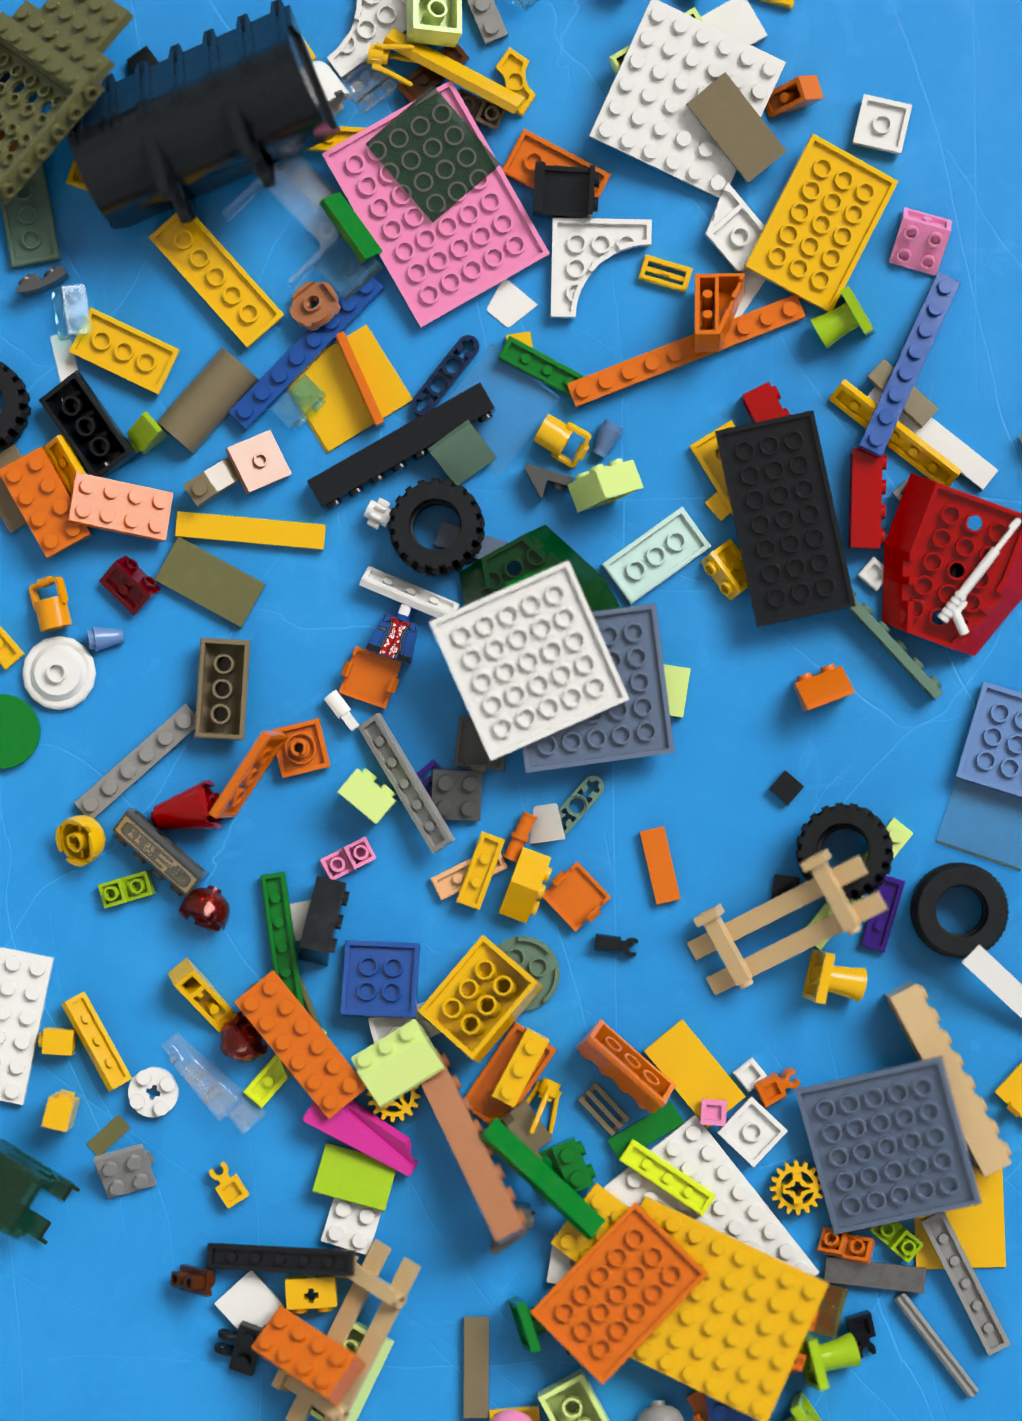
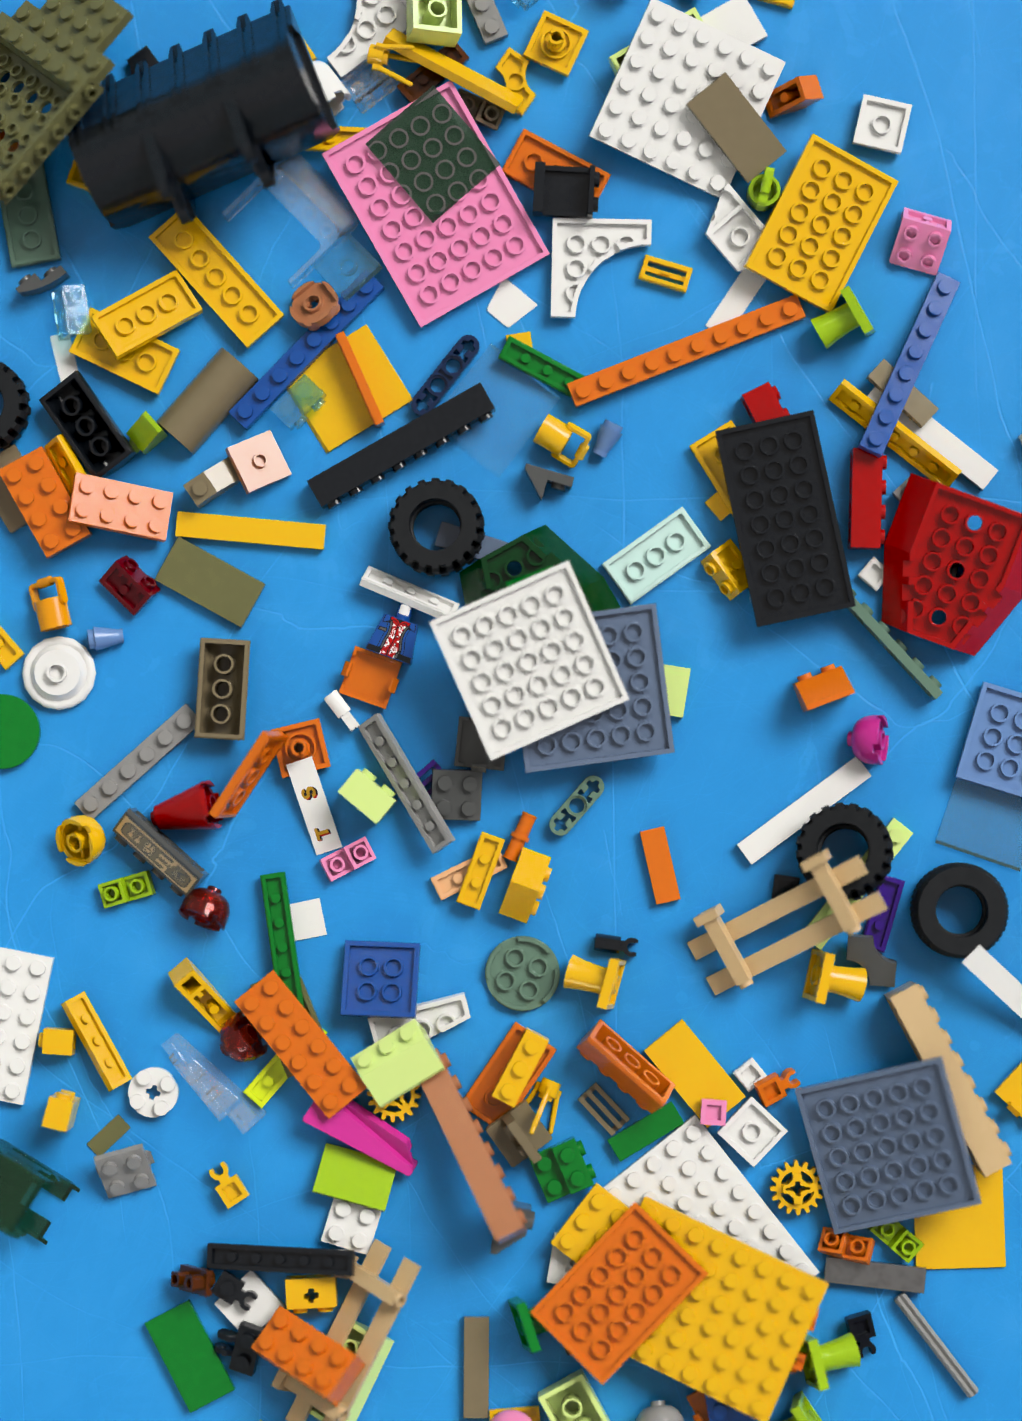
black wedge [298,876,350,966] -> none
green tile [319,191,383,263] -> none
white gear [364,498,391,530] -> none
yellow slope [418,935,544,1063] -> none
sand green tile [428,420,496,486] -> none
green tile [479,1117,605,1240] -> none
white sticker [529,803,565,844] -> none
orange piece [543,861,611,932] -> none
yellowish green piece [568,458,644,513] -> none
neon yellow tile [619,1138,716,1216] -> none
orange wedge [695,273,745,352] -> none
black tile [769,770,804,805] -> none
clear orange plate [811,1283,848,1338] -> none
light grey plate [920,1212,1011,1356] -> none
white piece [937,518,1021,636] -> none
none -> yellow plate [91,269,203,360]
none -> green tile [144,1299,235,1413]
none -> black plate [211,1269,258,1311]
none -> white sticker [286,756,342,855]
none -> yellow plate [523,10,589,77]
none -> yellow plant [563,954,627,1010]
none -> white tile [736,756,871,865]
none -> lime piece [746,166,781,211]
none -> dark grey tile [846,934,897,987]
none -> dark pink cylinder [847,715,889,765]

